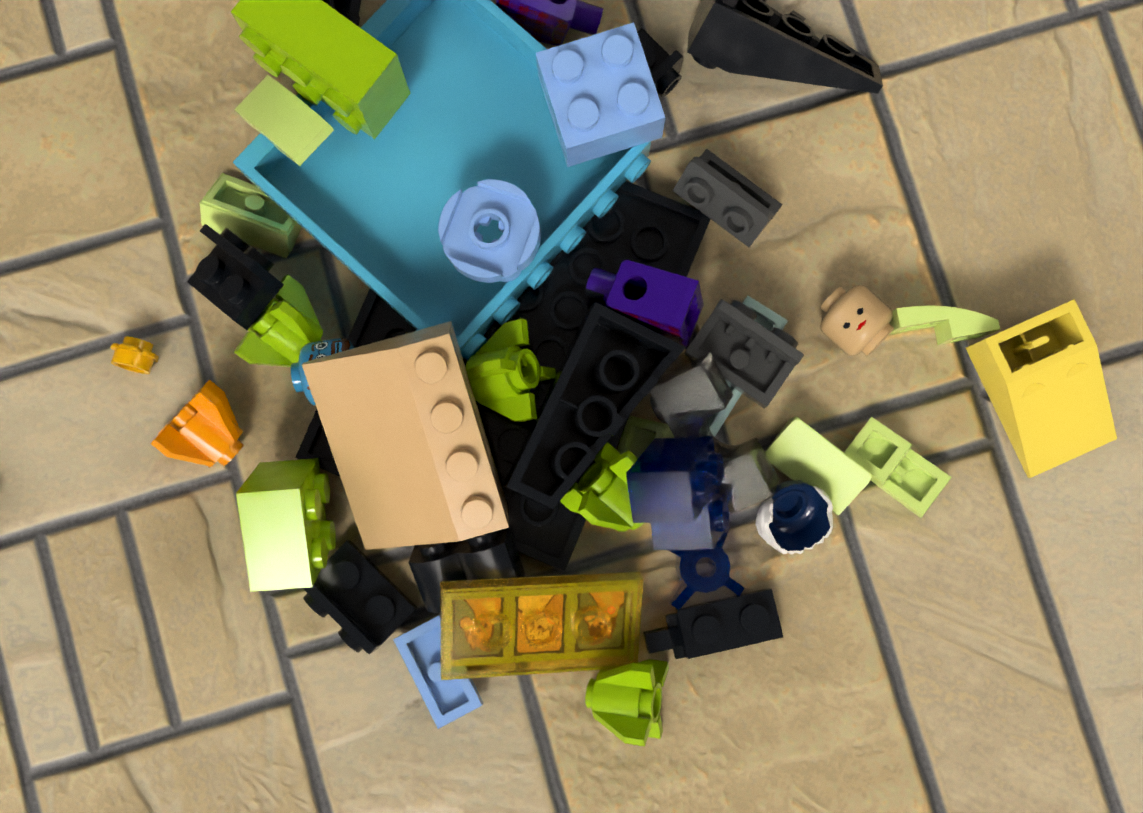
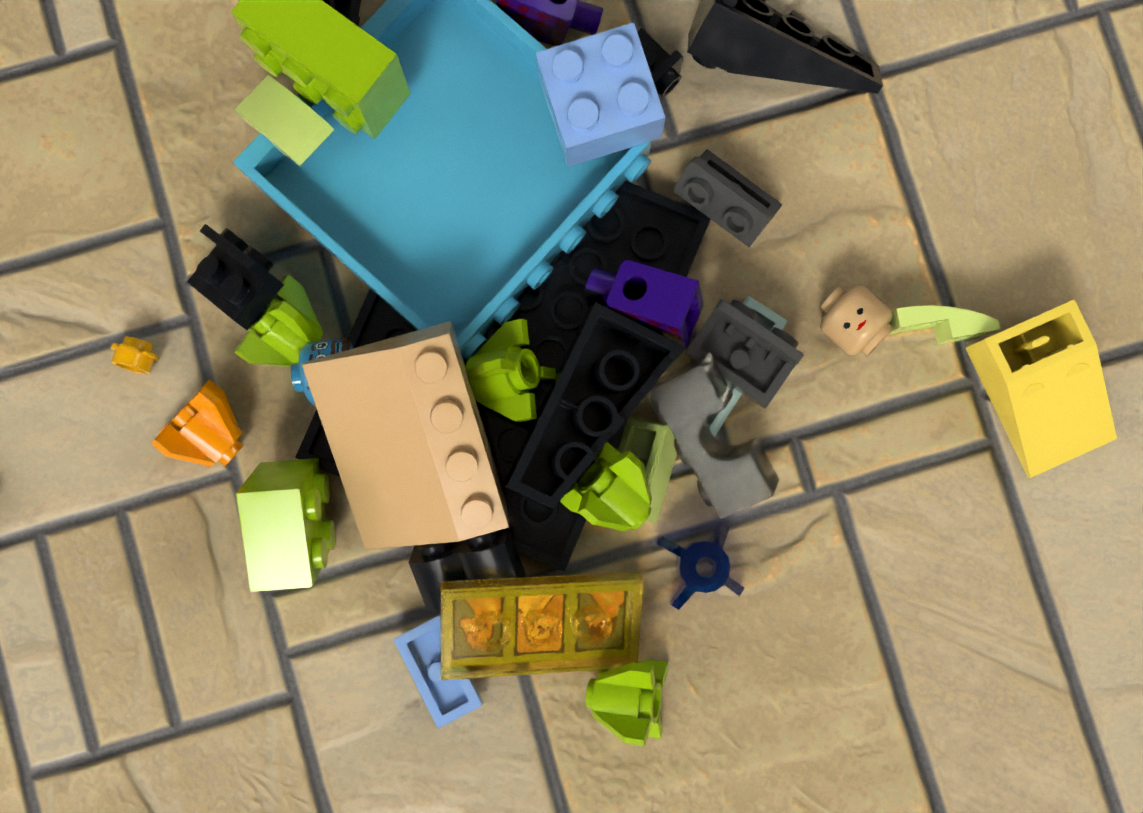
yellowish green slope [199,173,302,258] -> none
black bracket [303,540,418,655] -> none
light blue plate [438,179,541,283] -> none
clear blue brick [626,436,730,550] -> none
black hinge [643,588,783,659] -> none
dark blue hair [755,480,833,554] -> none
yellowish green slope [761,416,873,515] -> none
yellowish green slope [844,417,952,518] -> none

